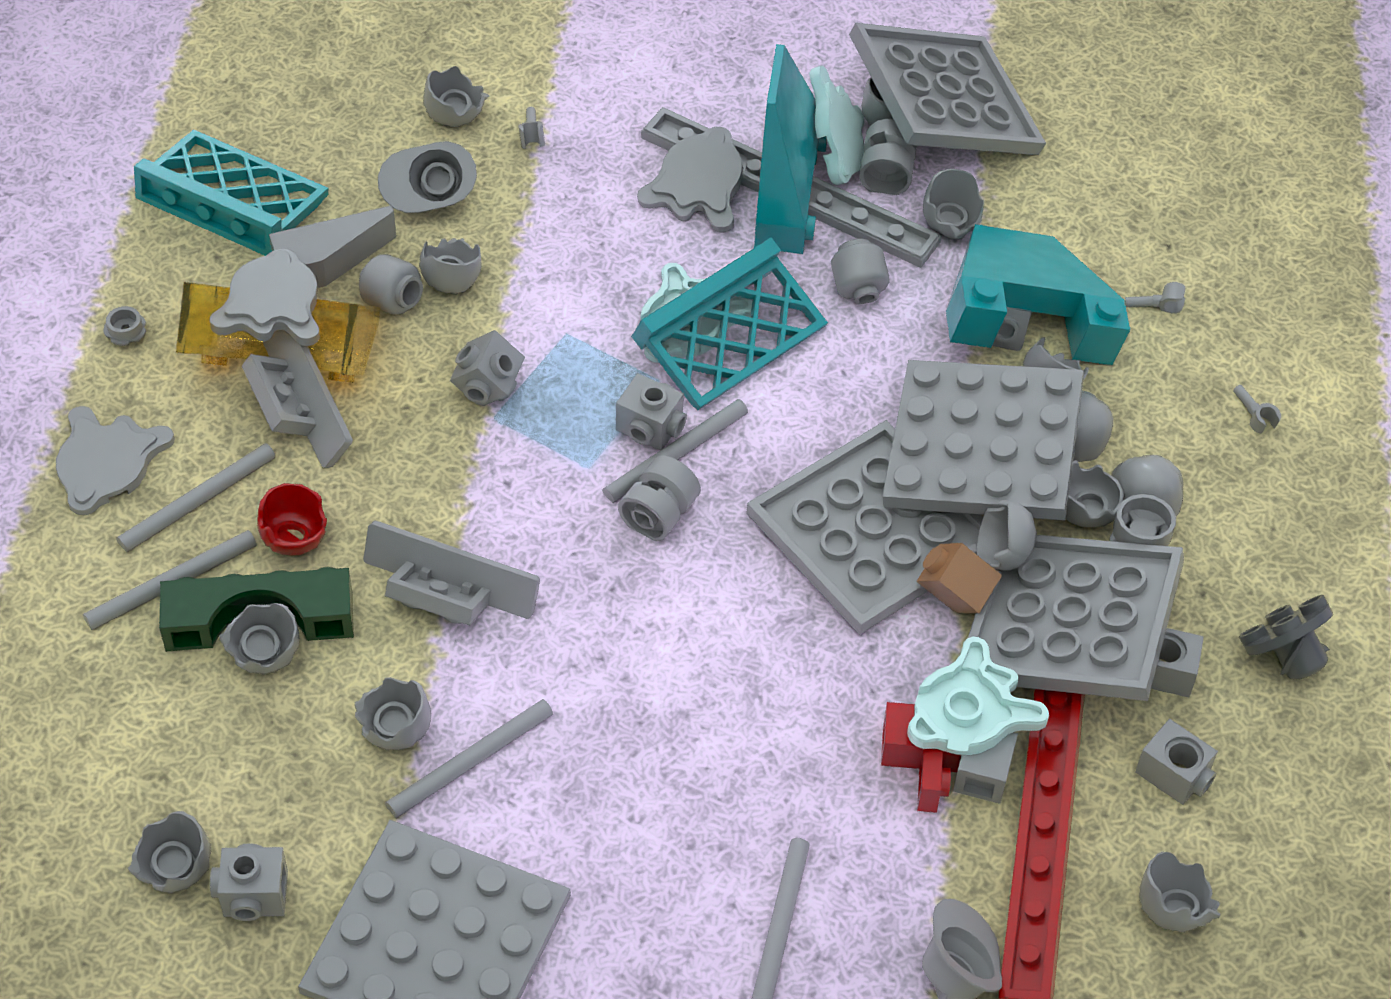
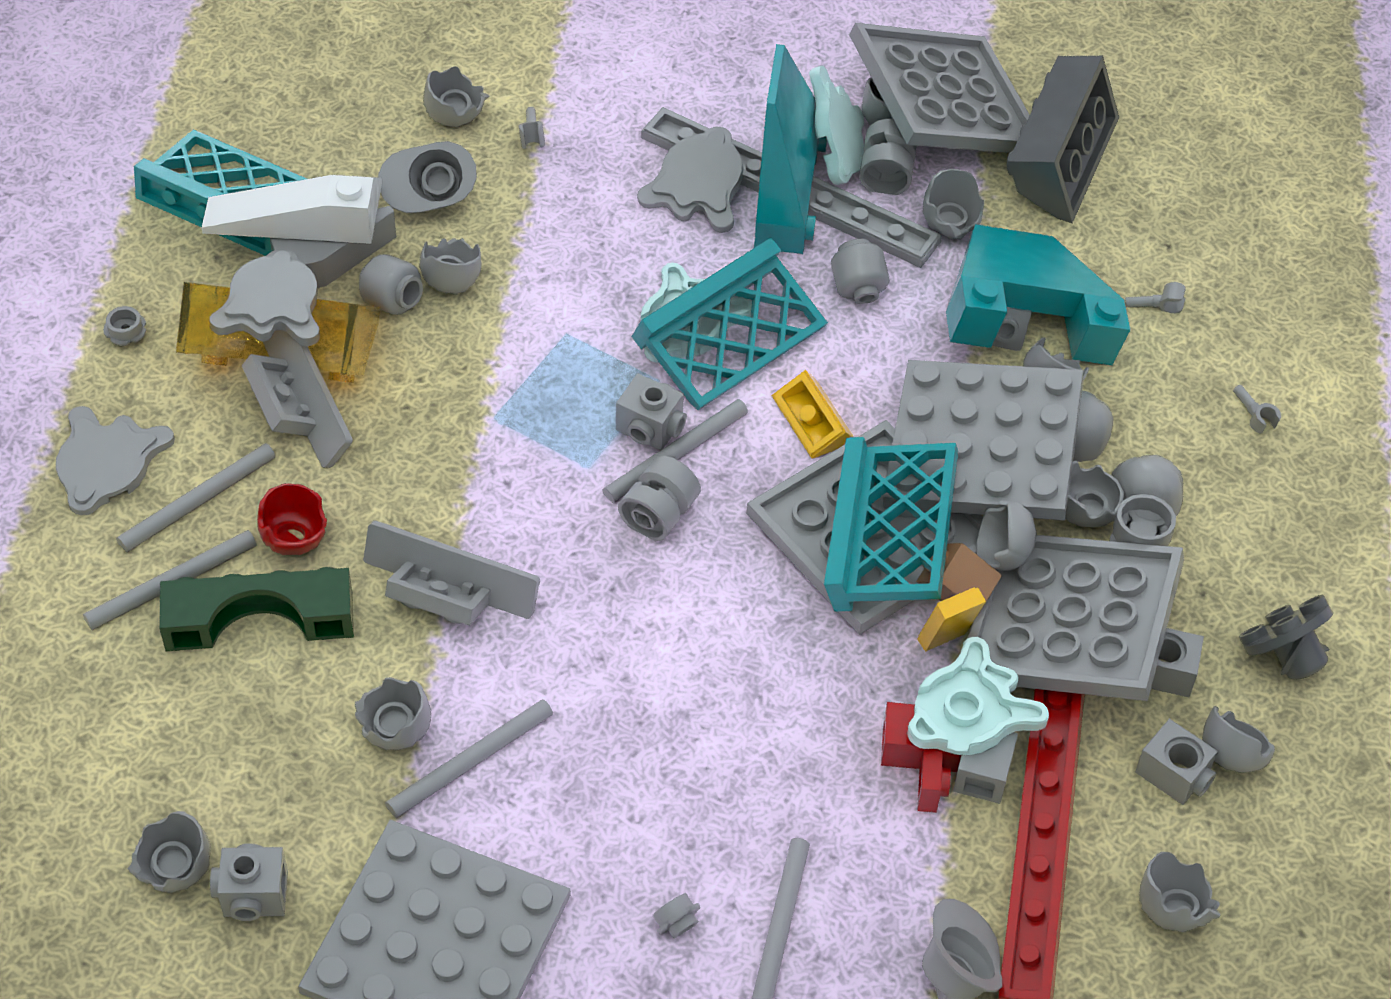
light grey hair [219,603,300,675] -> none
light grey brick [450,330,525,406] -> none
none -> white wedge [202,175,382,244]
none -> light grey plate [653,893,700,938]
none -> yellow slope [771,369,854,459]
none -> teal fence [824,437,958,612]
none -> yellow tile [917,587,986,652]
none -> dark grey slope [1007,55,1119,224]
none -> light grey hair [1202,706,1275,773]

